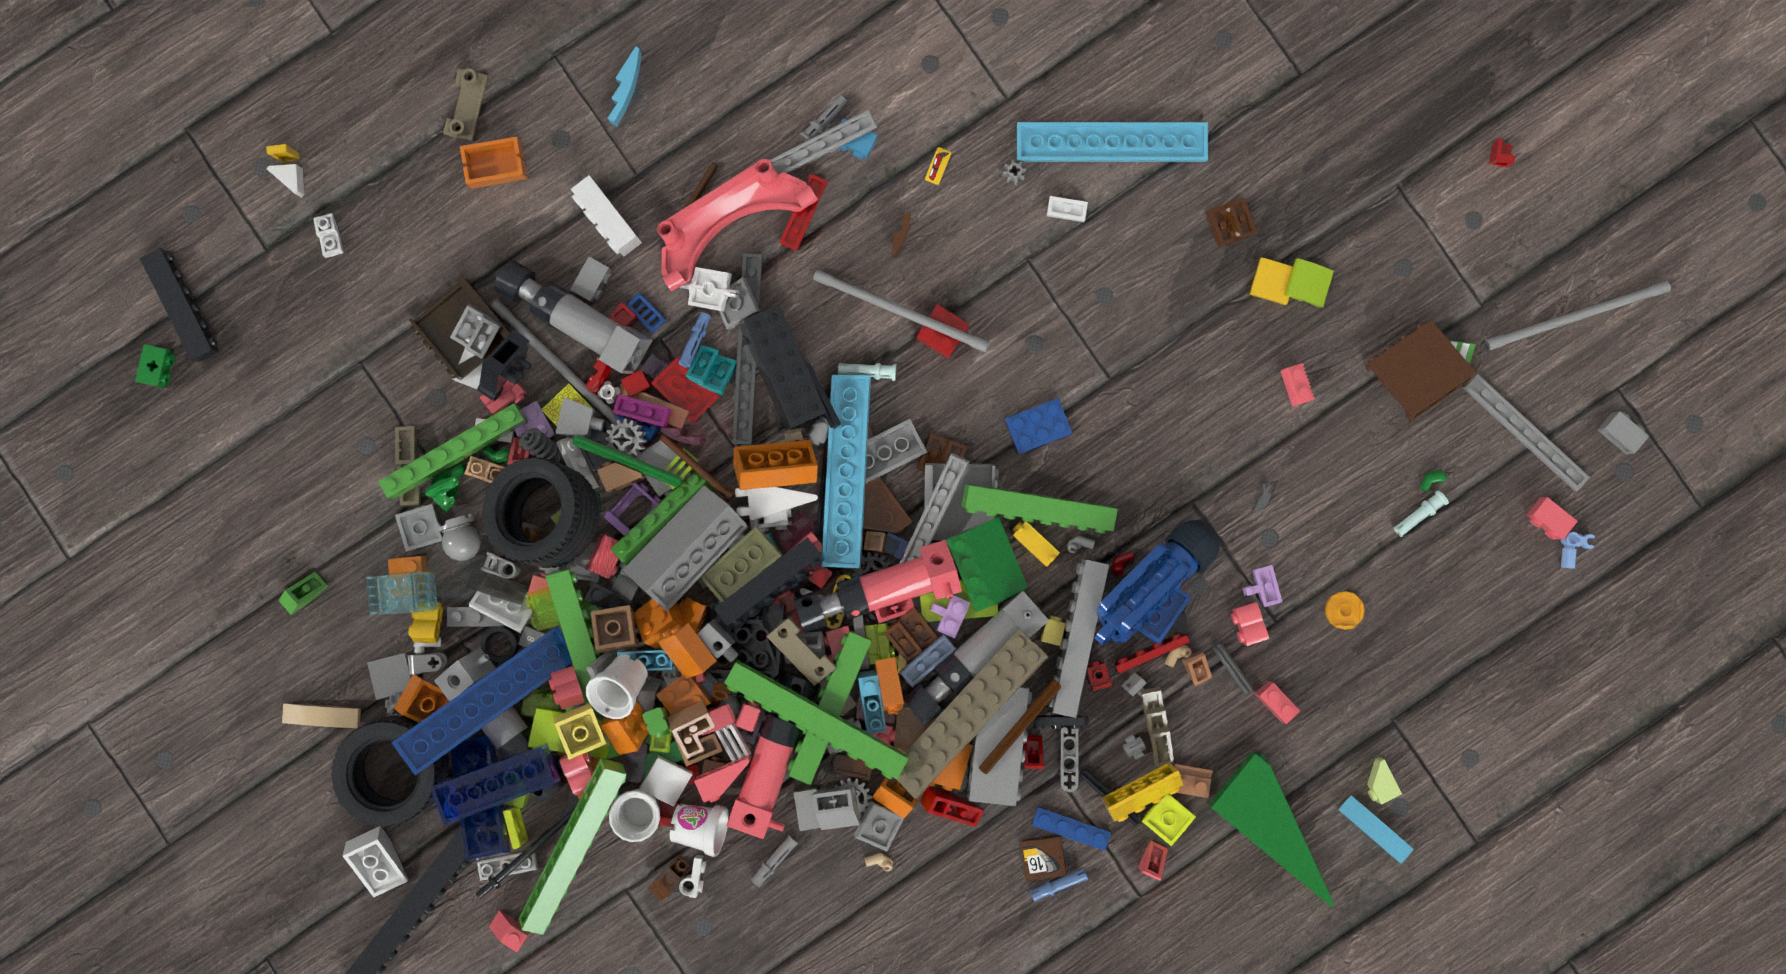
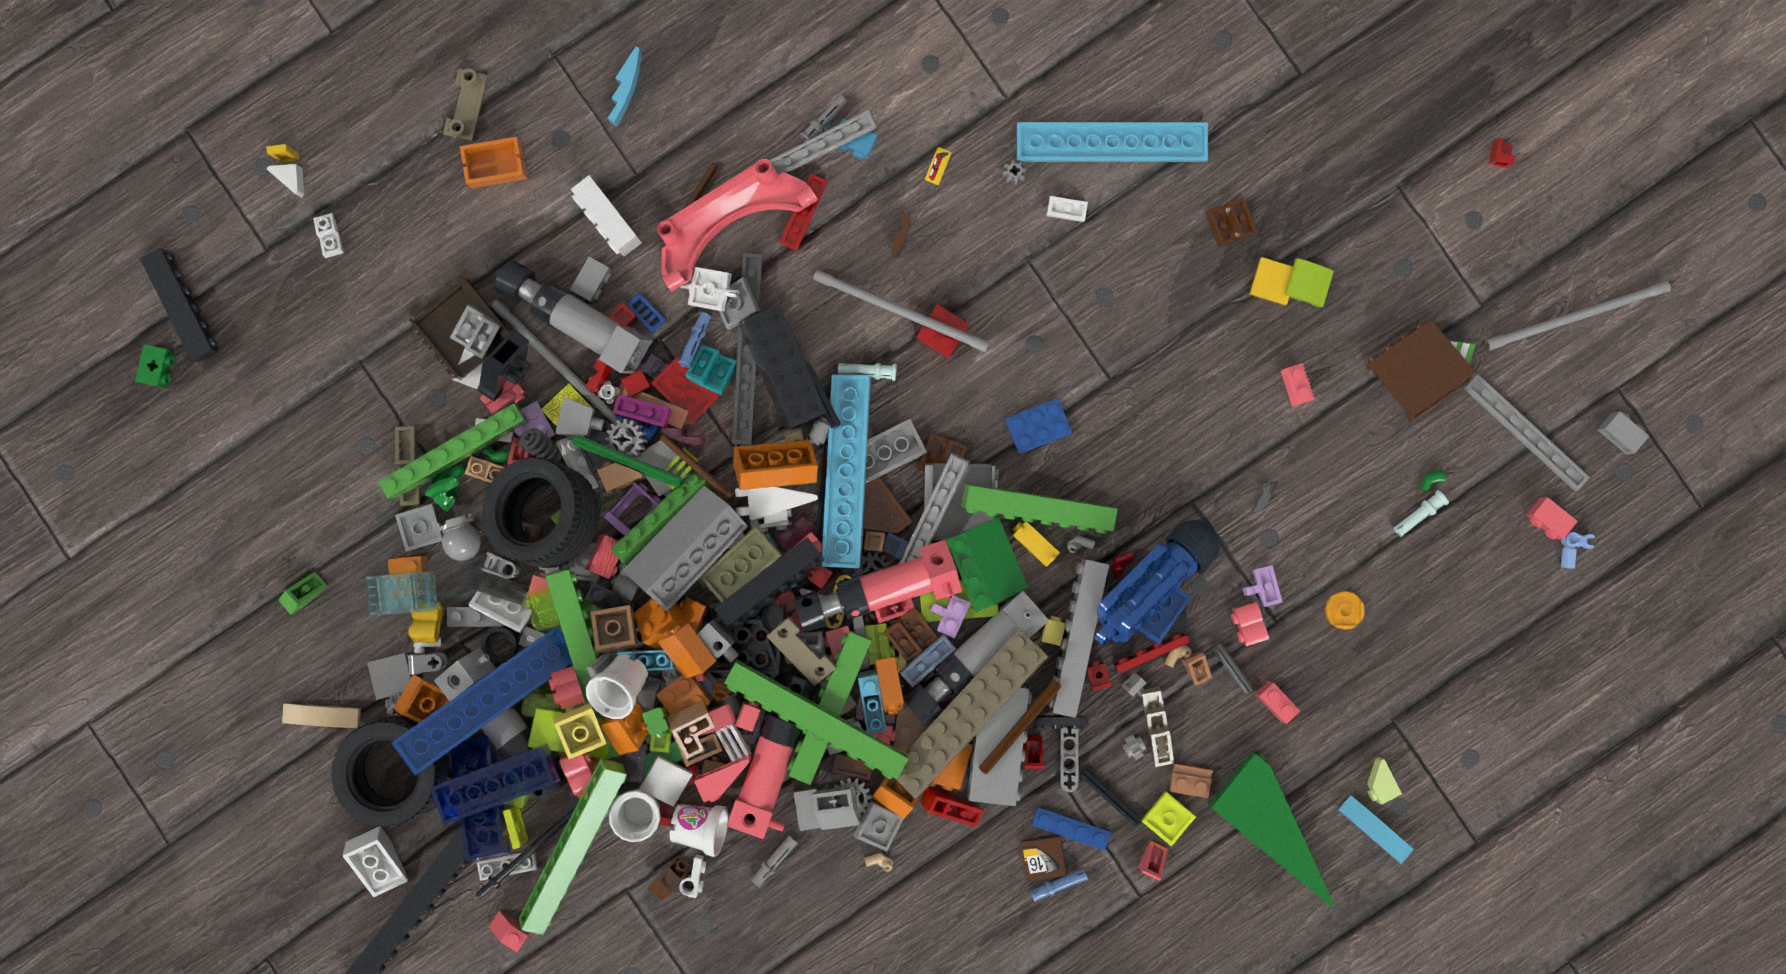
yellow slope [1101,762,1183,822] -> none

